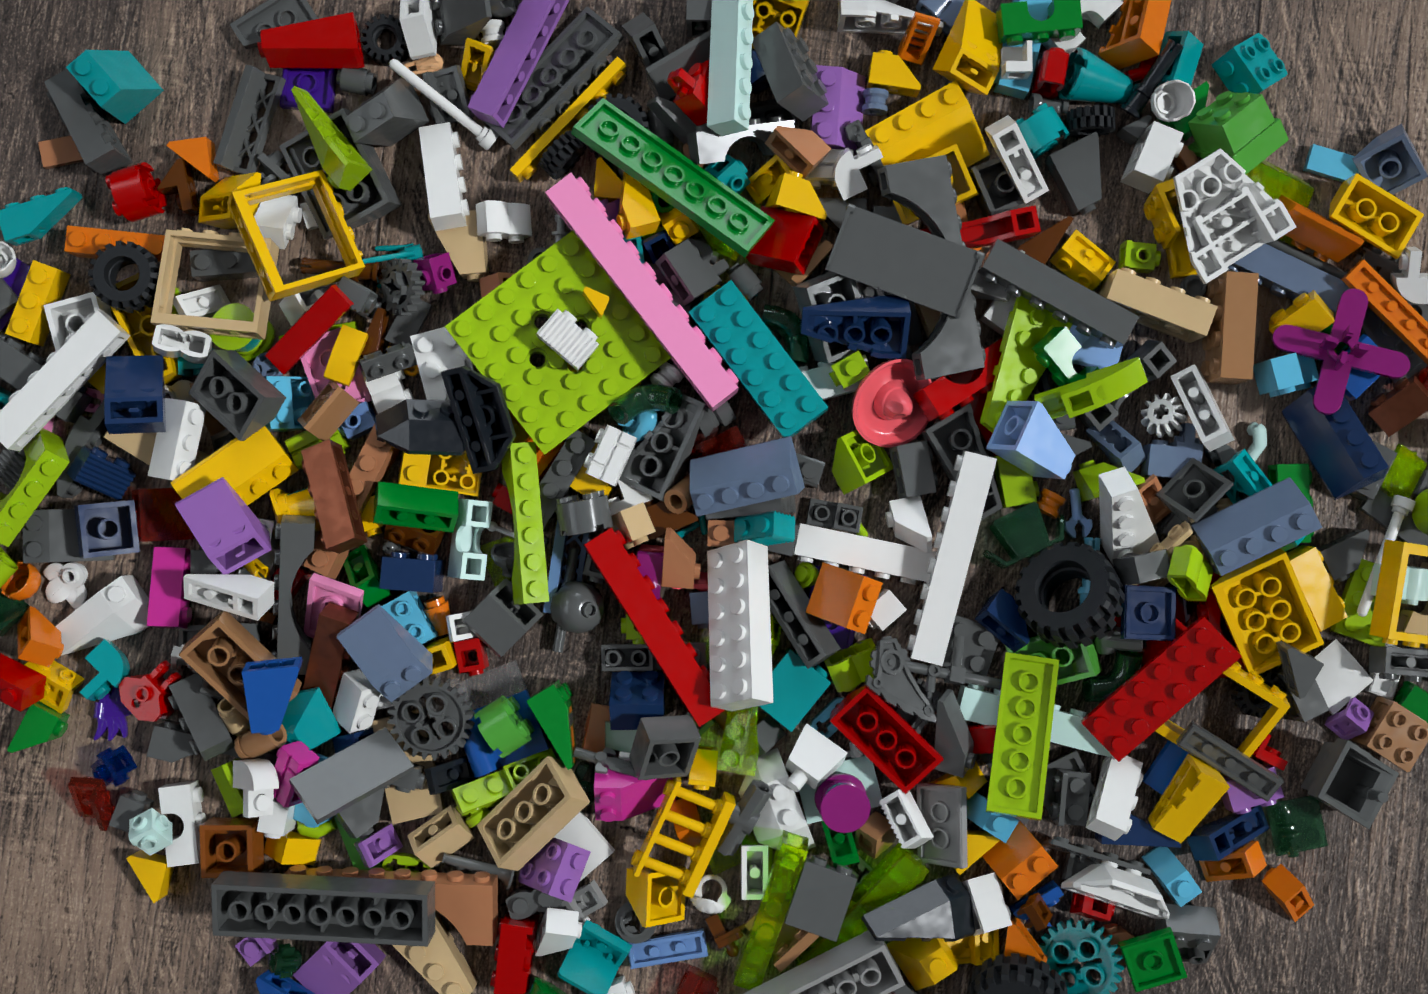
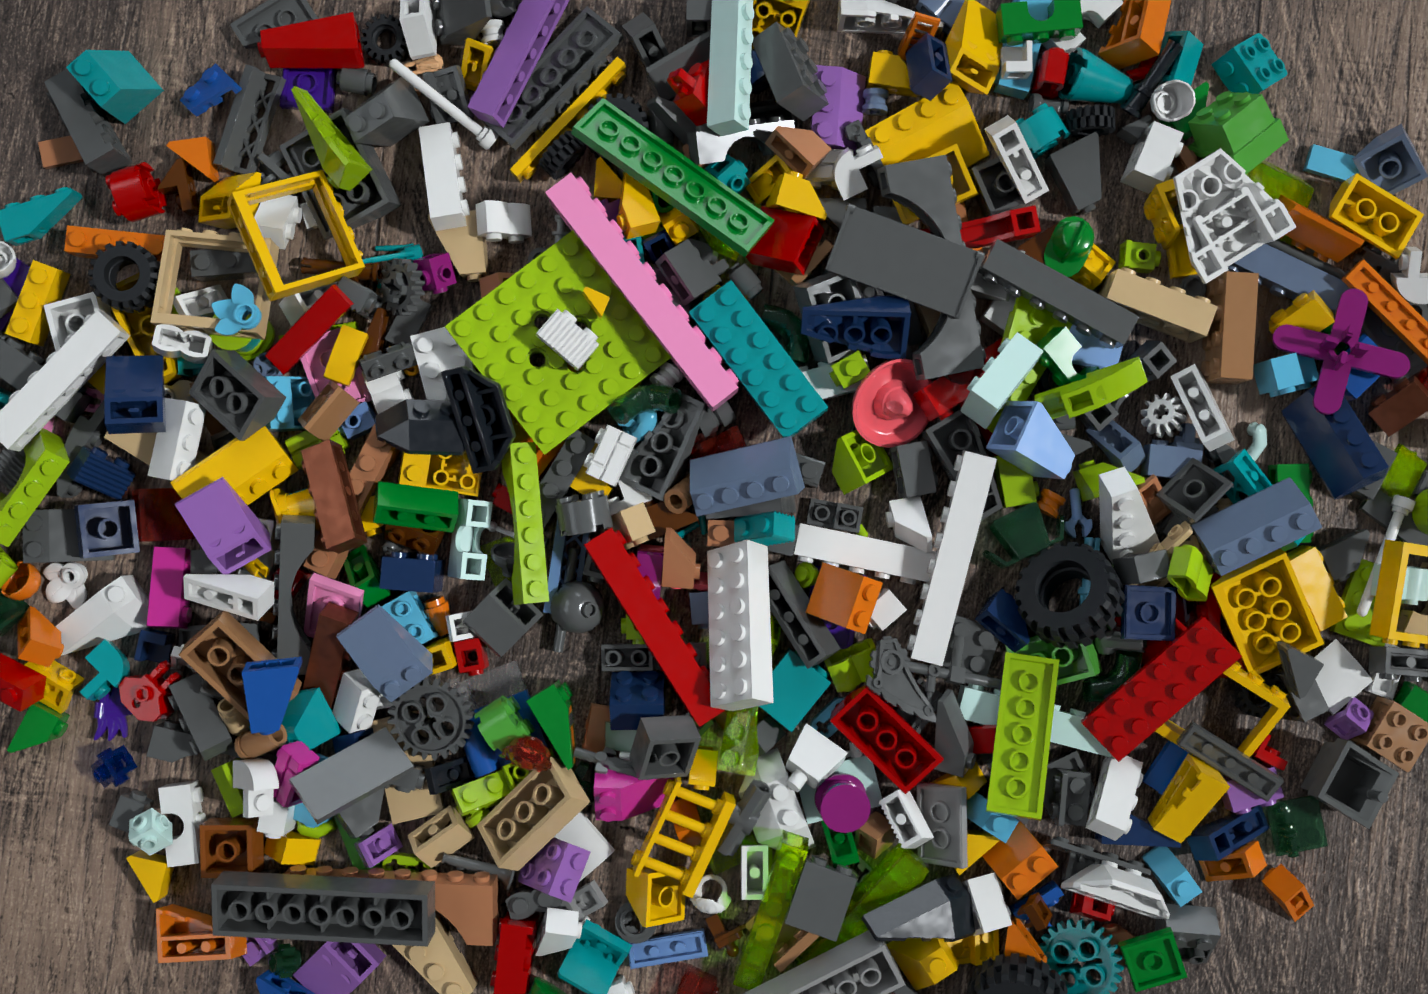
clear red bracket [68,776,115,831] -> none
none -> dark blue panel [134,628,176,663]
none -> orange wedge [156,904,247,963]
none -> blue wing [180,63,242,117]
none -> medium azure plate [212,284,262,336]
none -> clear red piece [502,736,552,772]
none -> dark blue brick [905,33,952,101]
none -> light aqua wedge [960,332,1043,429]
none -> green piece [1044,216,1095,277]

